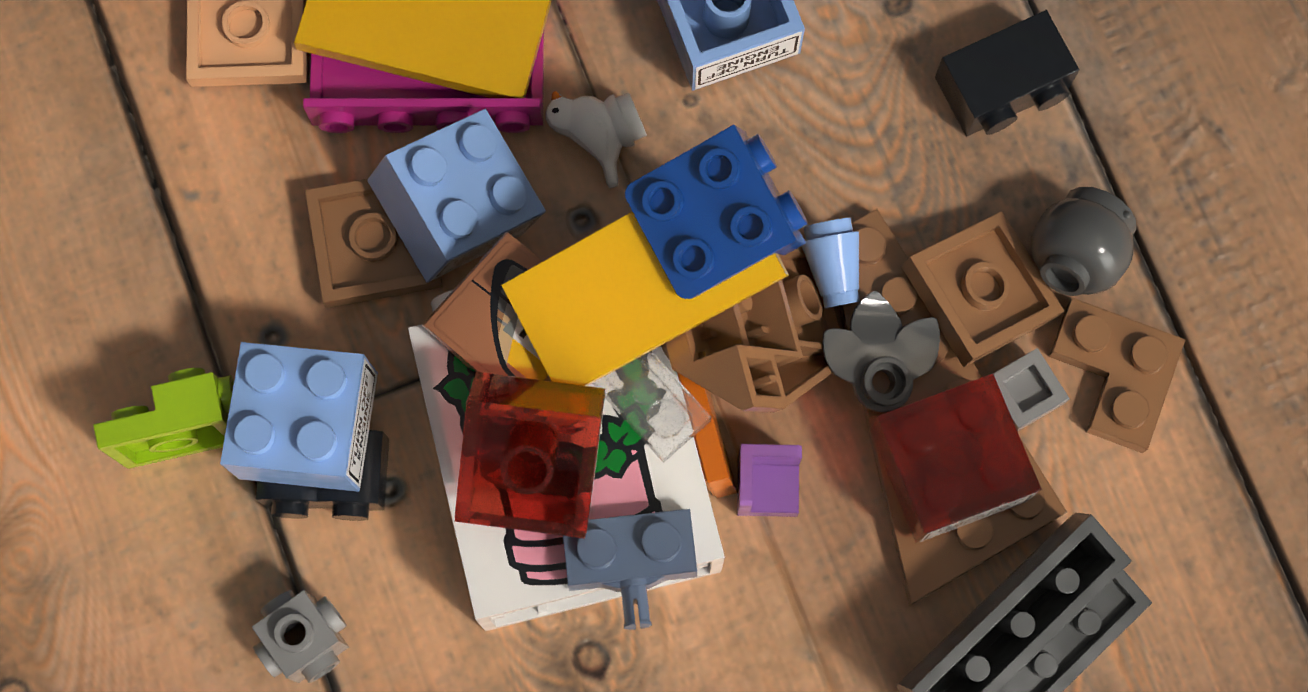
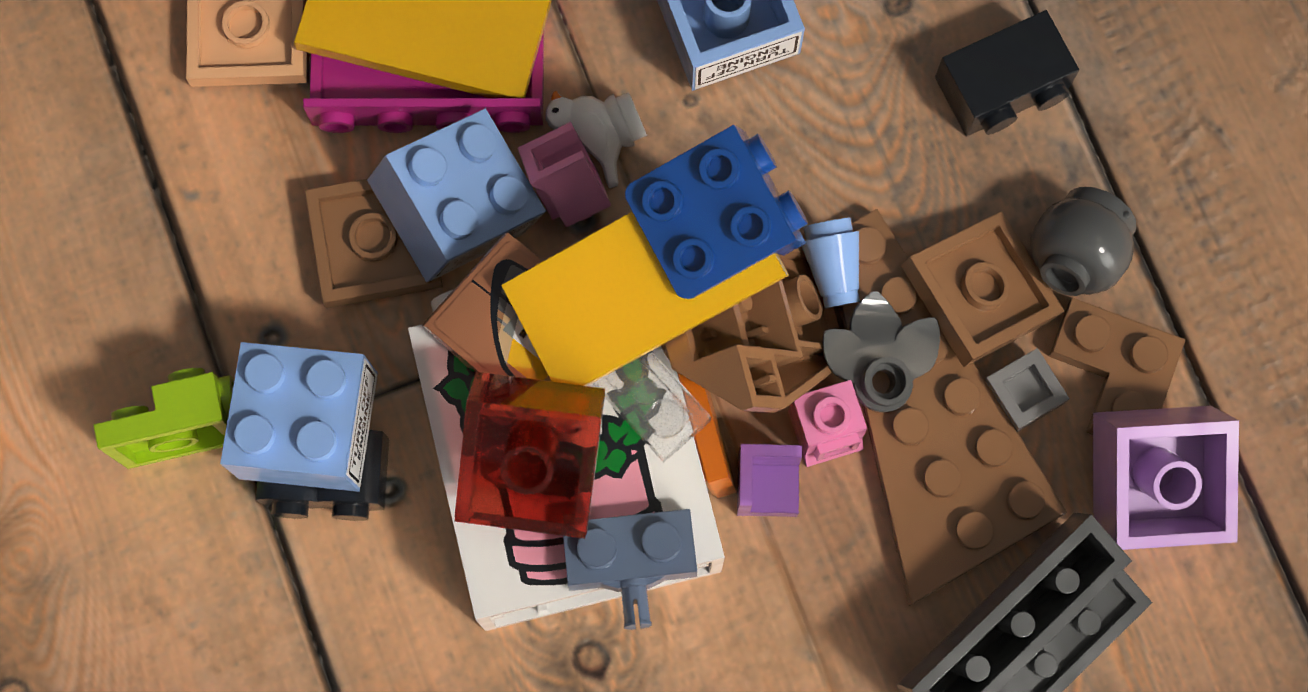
light grey brick [252,590,349,683] -> none
clear red brick [870,374,1041,543] -> none
none -> bright pink window [518,122,611,227]
none -> bright pink window [788,380,867,467]
none -> lavender brick [1093,406,1239,550]

